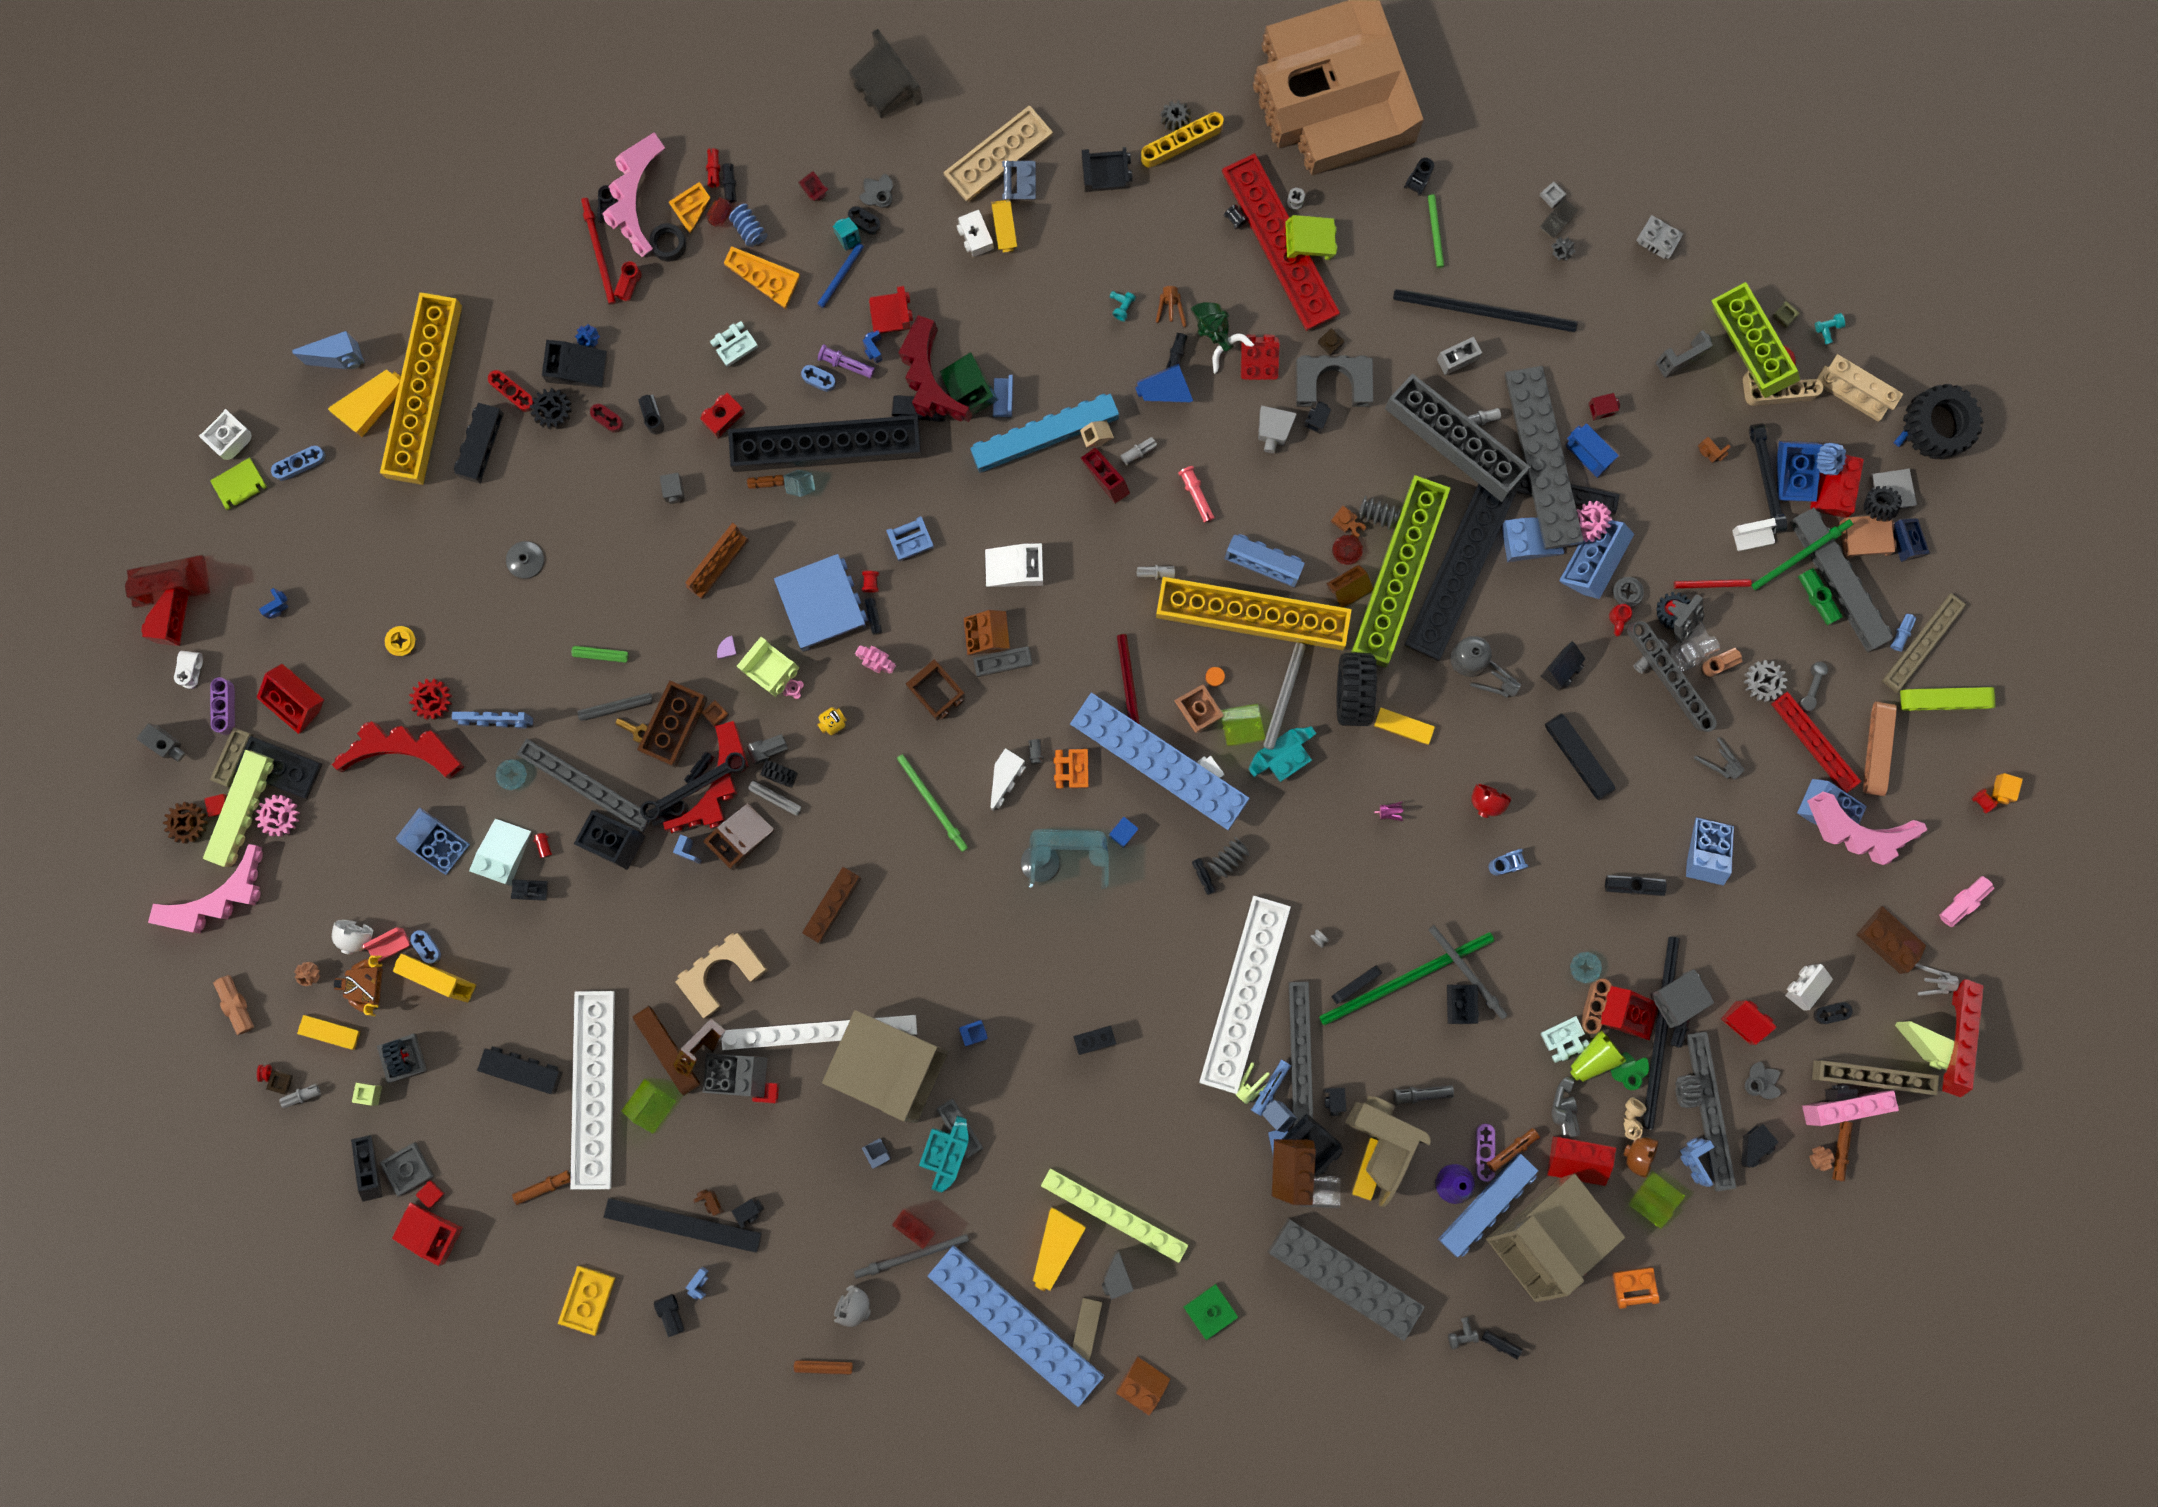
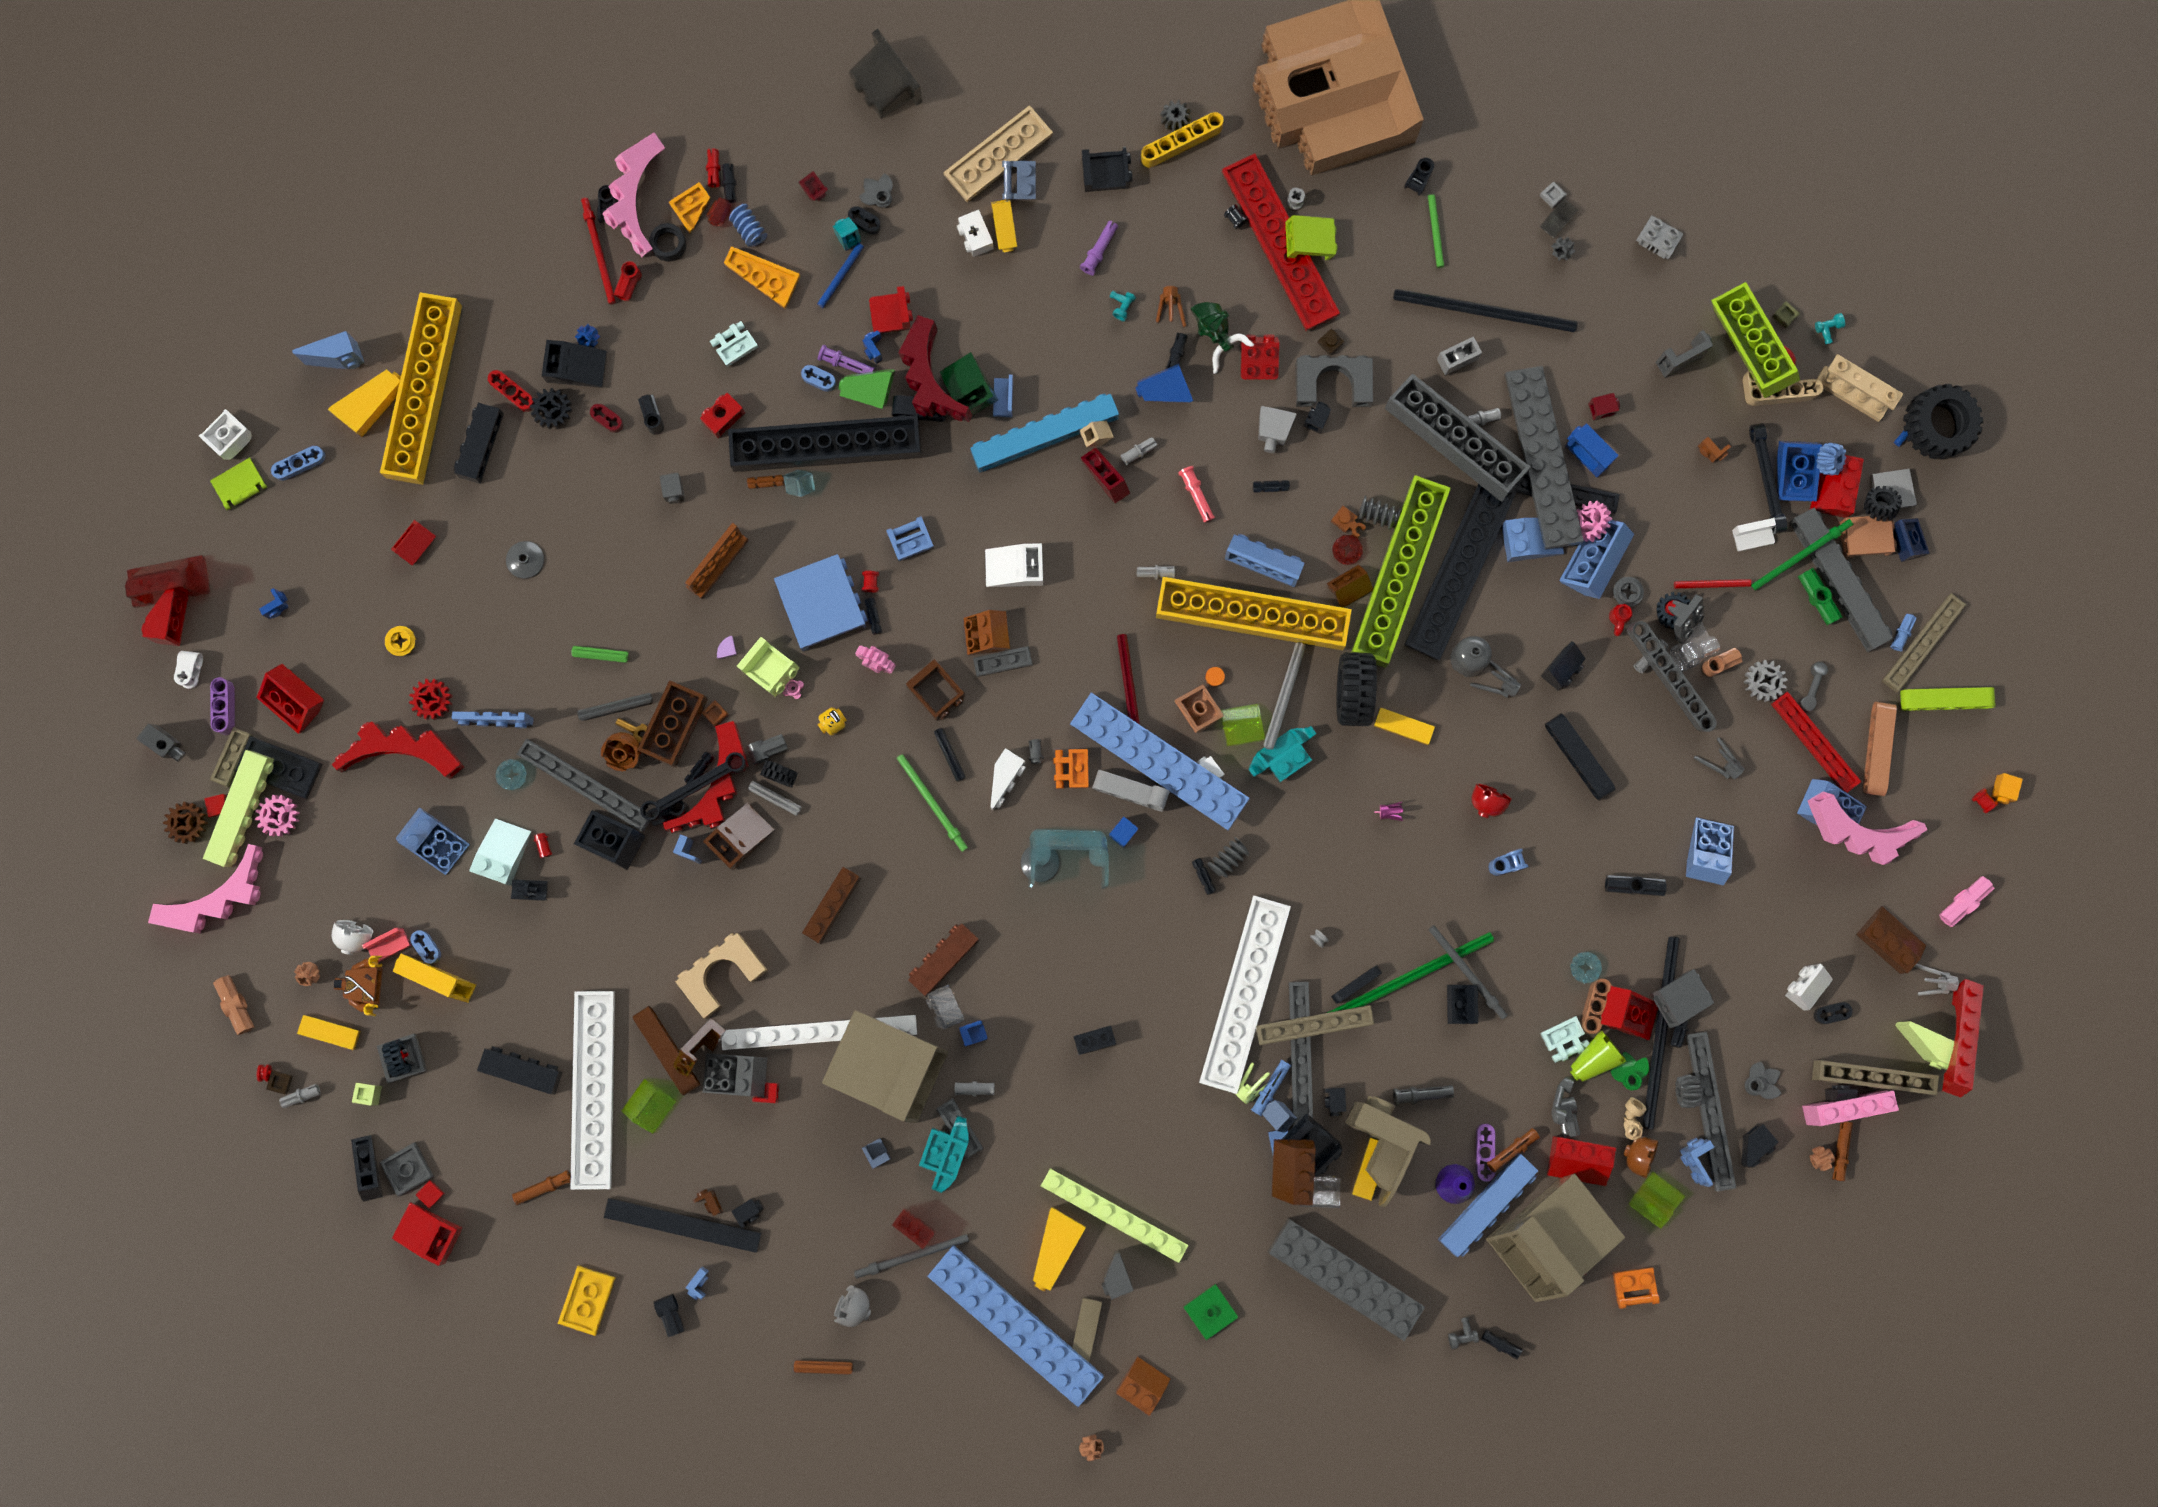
red slope [1721,1000,1777,1045] -> none
none -> red brick [390,520,436,566]
none -> dark orange cylinder [601,732,641,771]
none -> bright green slope [838,369,895,409]
none -> copper brick [908,923,979,997]
none -> clear brick [926,985,965,1030]
none -> black axle [934,728,965,782]
none -> light grey pin [955,1081,995,1097]
none -> nougat gear [1079,1435,1104,1461]
none -> medium lavender pin [1080,221,1118,275]
none -> light grey beam [1092,770,1170,812]
none -> black axle [1253,480,1290,492]
none -> dark tan tile [1255,1005,1375,1045]

